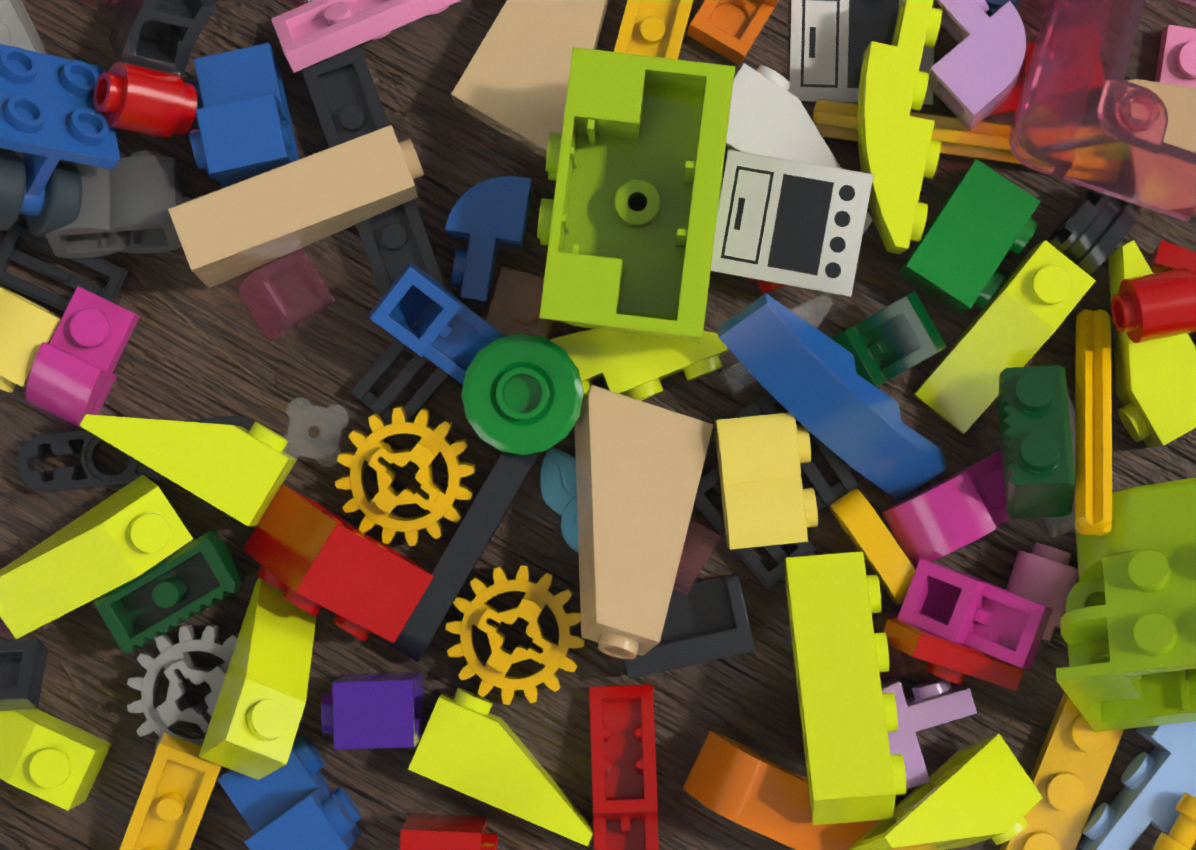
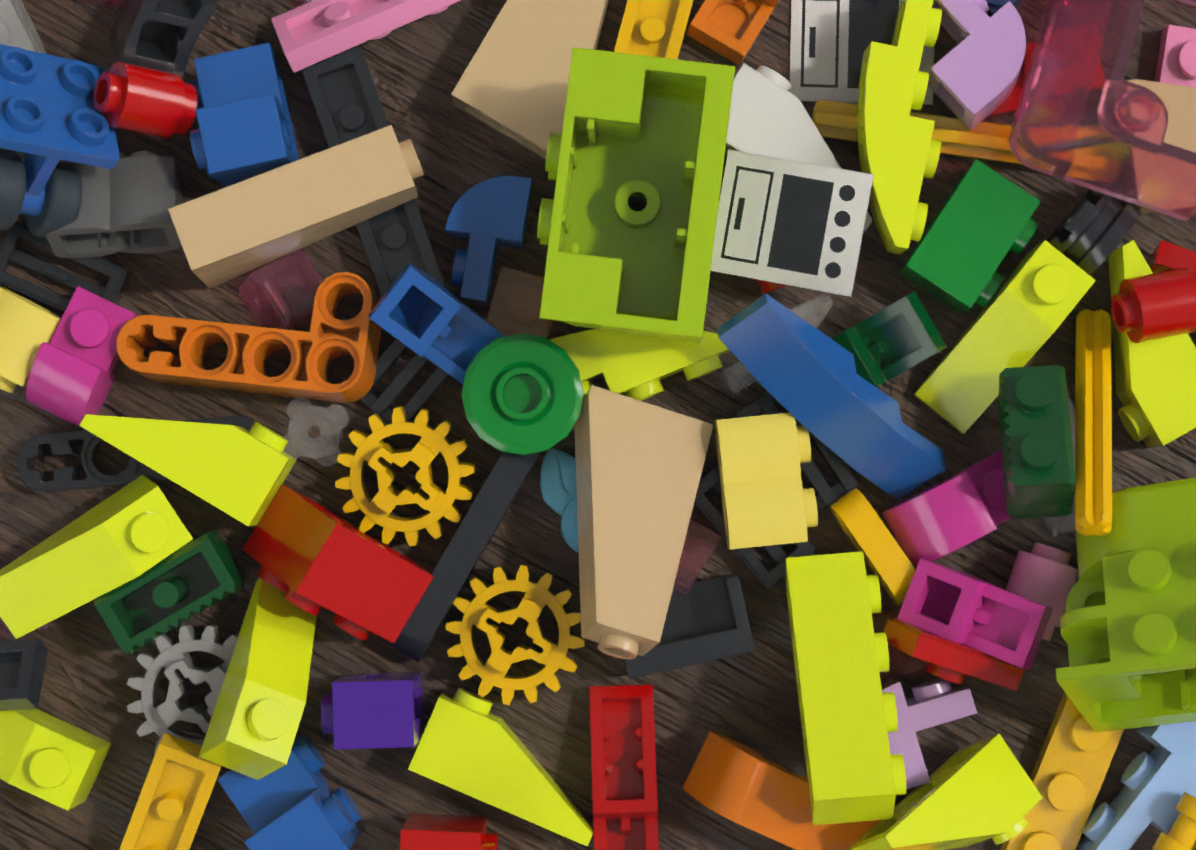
none -> orange beam [116,272,382,403]

